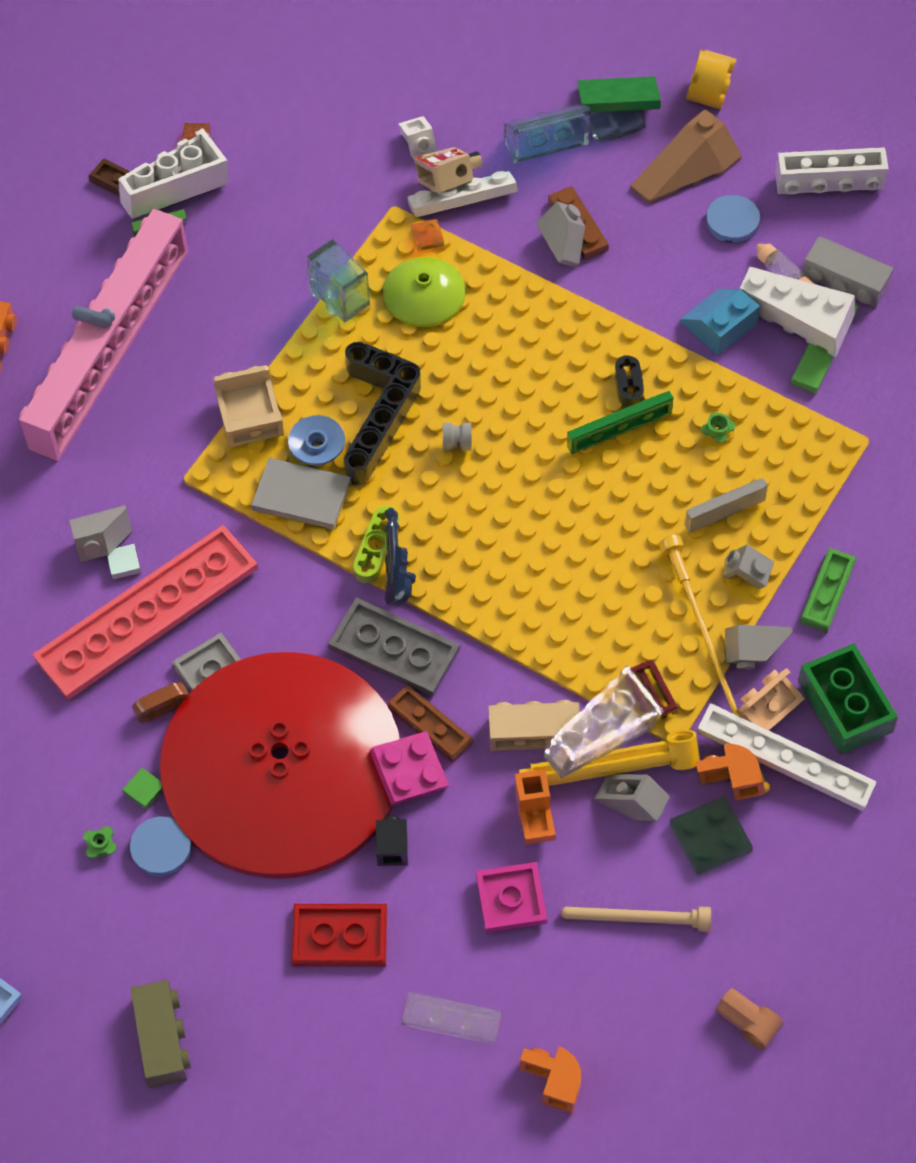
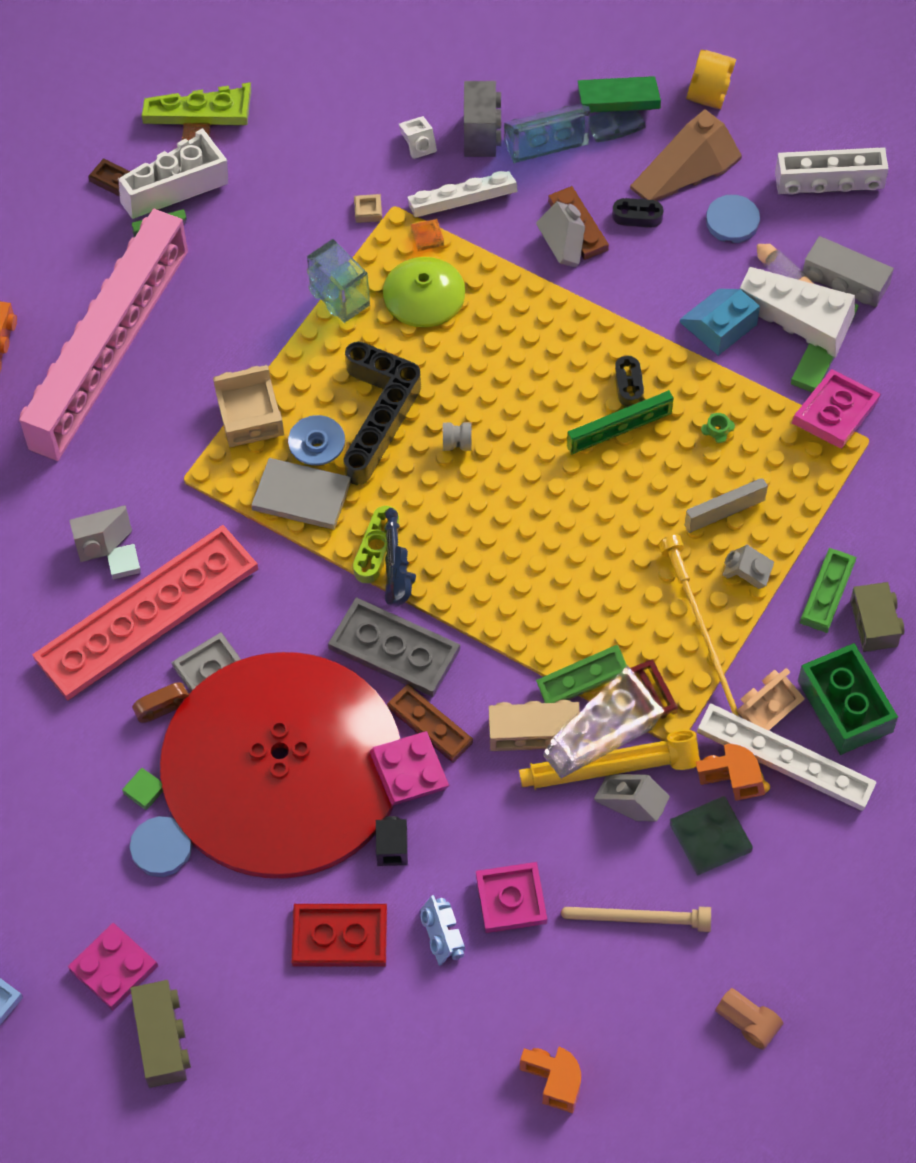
sand blue arm [72,306,115,329] -> none
bright green plate [83,826,117,859] -> none
clear tile [402,992,502,1045] -> none
tan torso [414,147,482,193] -> none
orange brick [515,769,556,845] -> none
light grey slope [725,624,792,670] -> none
none -> dark pink plate [68,923,158,1011]
none -> lime wing [142,82,251,125]
none -> tan tile [354,194,382,223]
none -> light blue hinge [420,895,465,966]
none -> flat silver brick [464,81,501,157]
none -> bright green tile [536,644,630,703]
none -> black beam [612,198,664,228]
none -> dark pink plate [792,369,881,449]
none -> olive brick [850,582,905,652]

